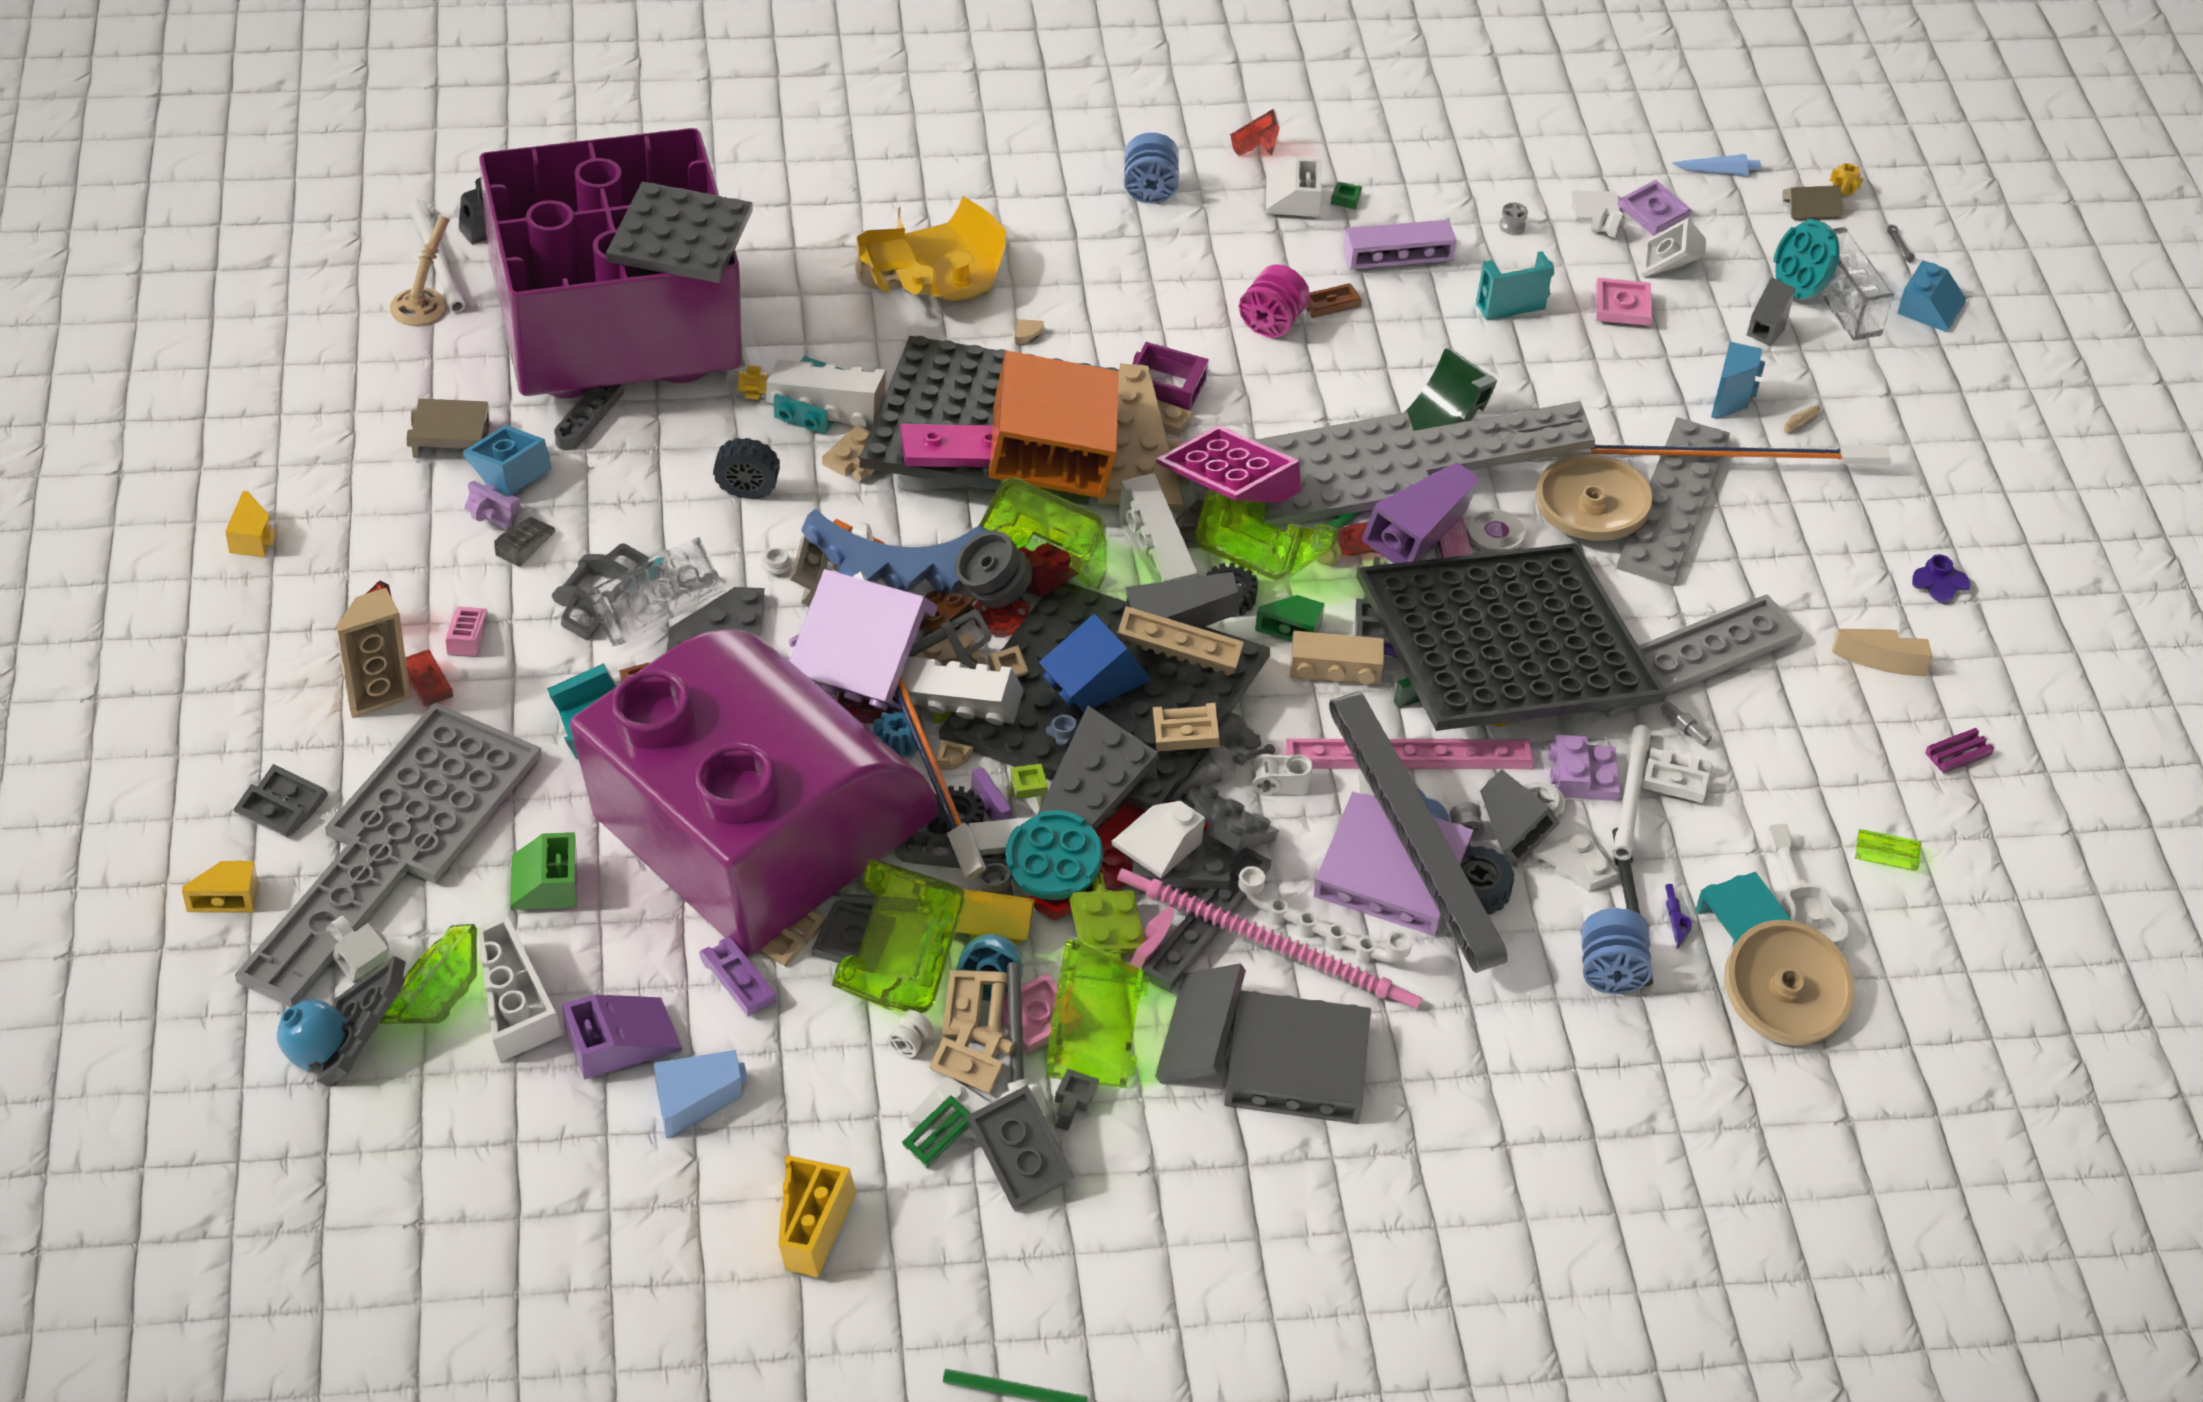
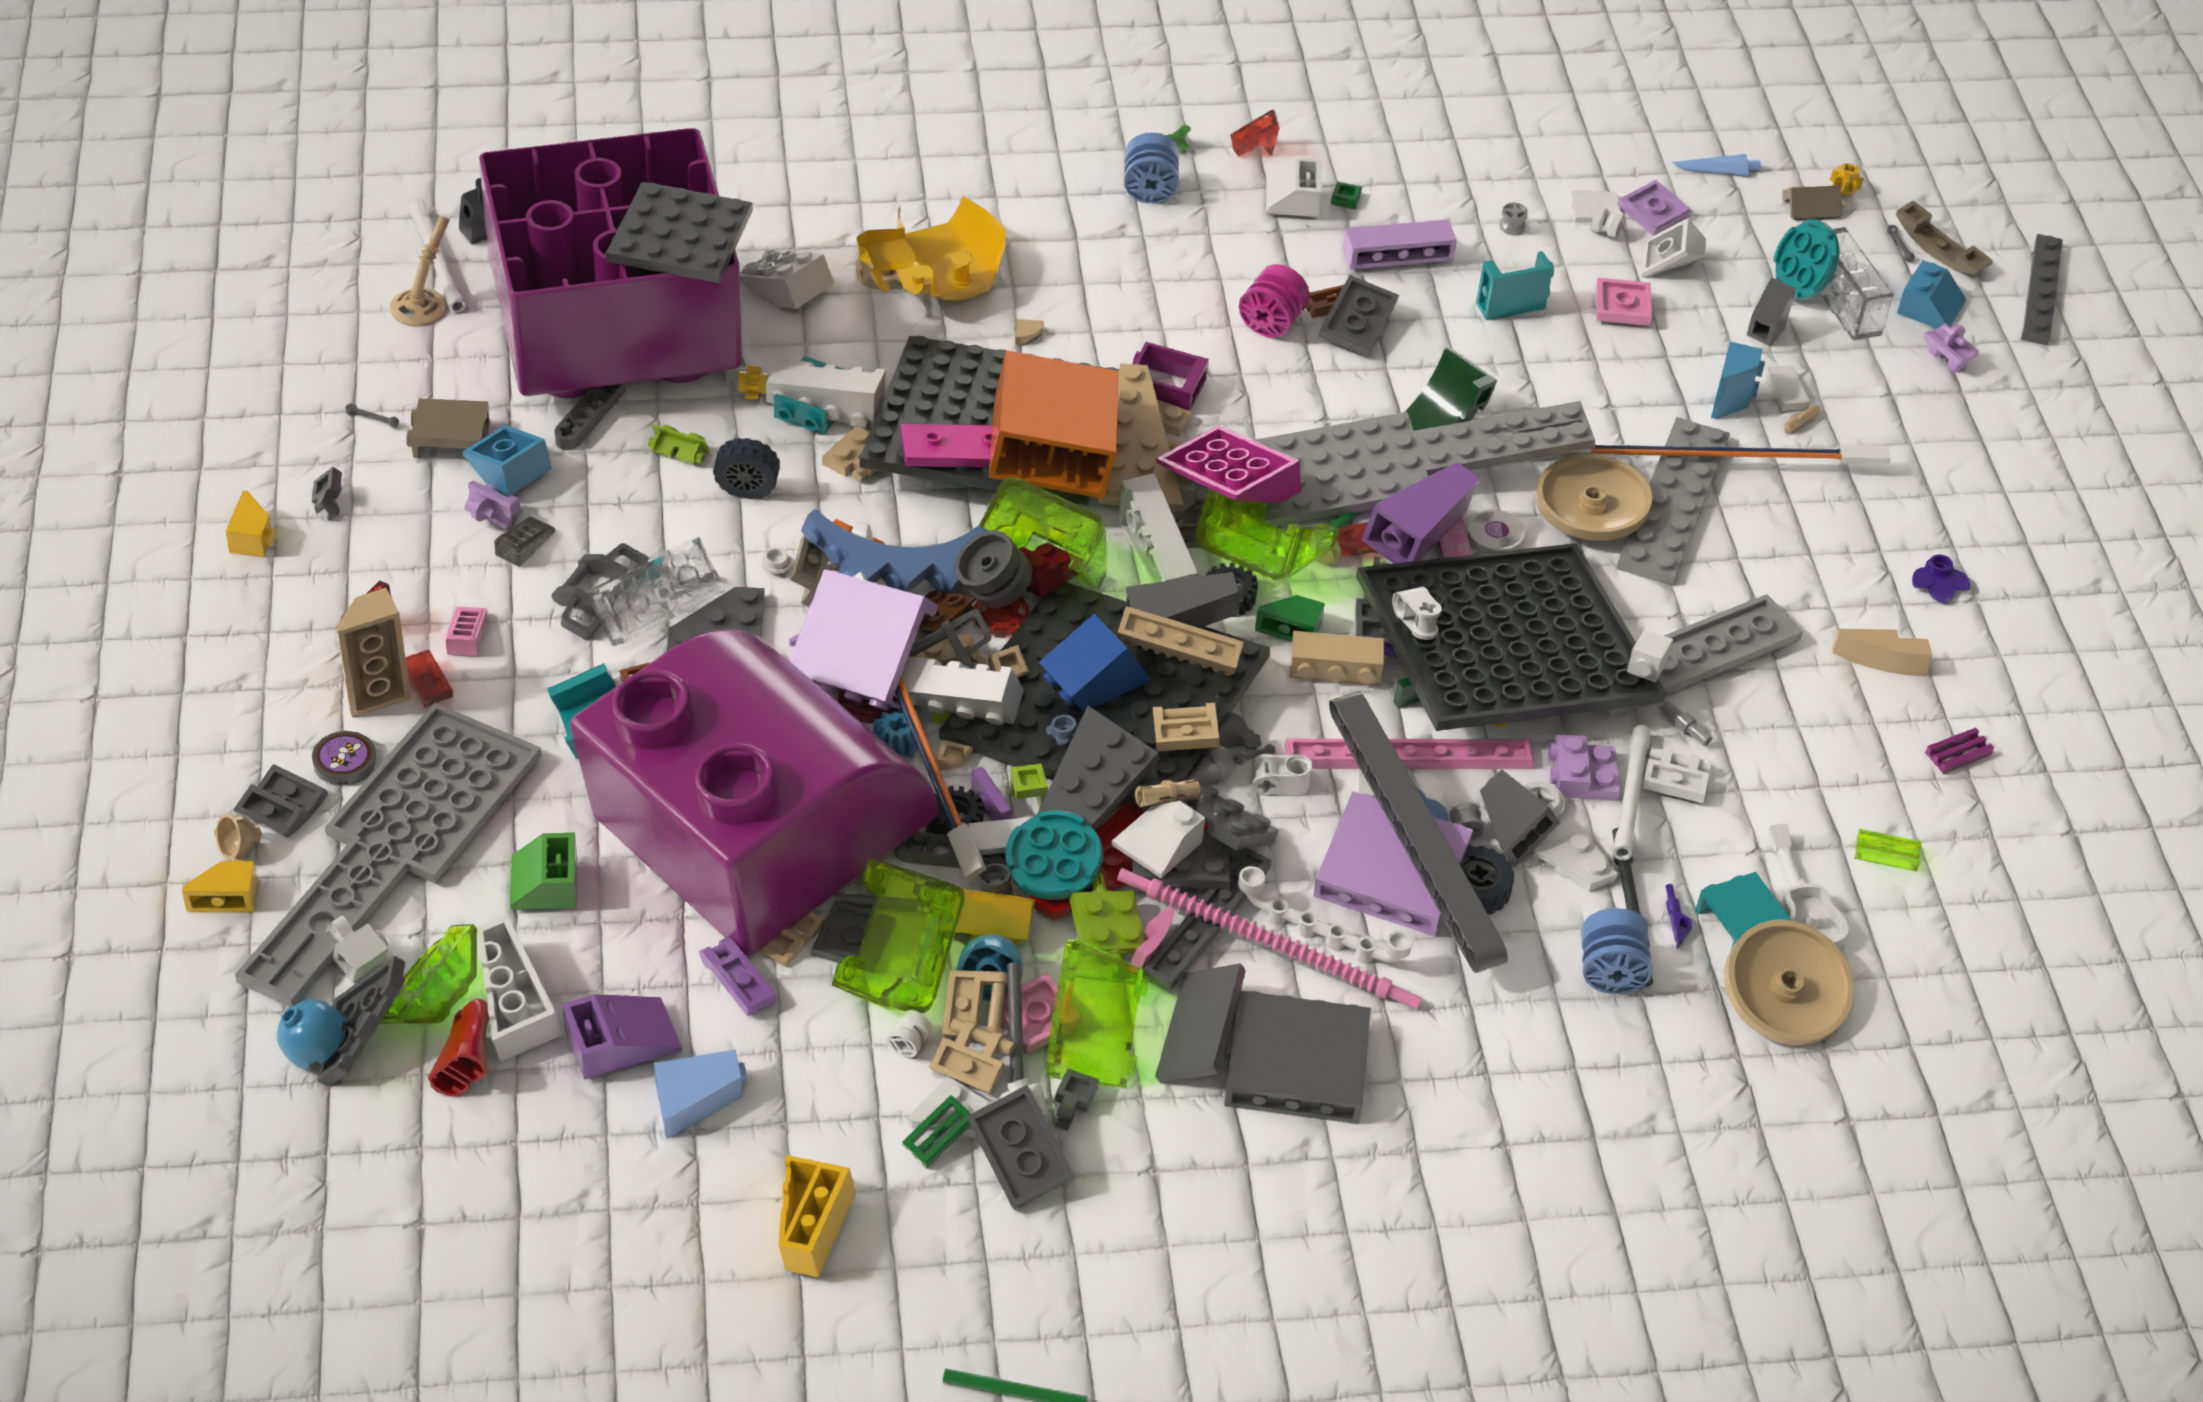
none -> tan piece [214,814,261,861]
none -> tile [311,731,376,785]
none -> dark grey plate [312,467,342,521]
none -> dark grey hinge [345,404,399,428]
none -> red piece [428,998,489,1097]
none -> lime hinge [647,424,711,465]
none -> white slope [740,249,835,309]
none -> tan pin [1135,779,1201,807]
none -> bright green plant [1167,125,1191,153]
none -> dark grey plate [1318,275,1399,357]
none -> white piece [1392,587,1442,640]
none -> white brick [1627,629,1673,683]
none -> white tile [1764,365,1810,411]
none -> dark tan slope [1896,200,1993,275]
none -> lavender hips [1924,324,1979,373]
none -> dark grey plate [2021,234,2063,345]

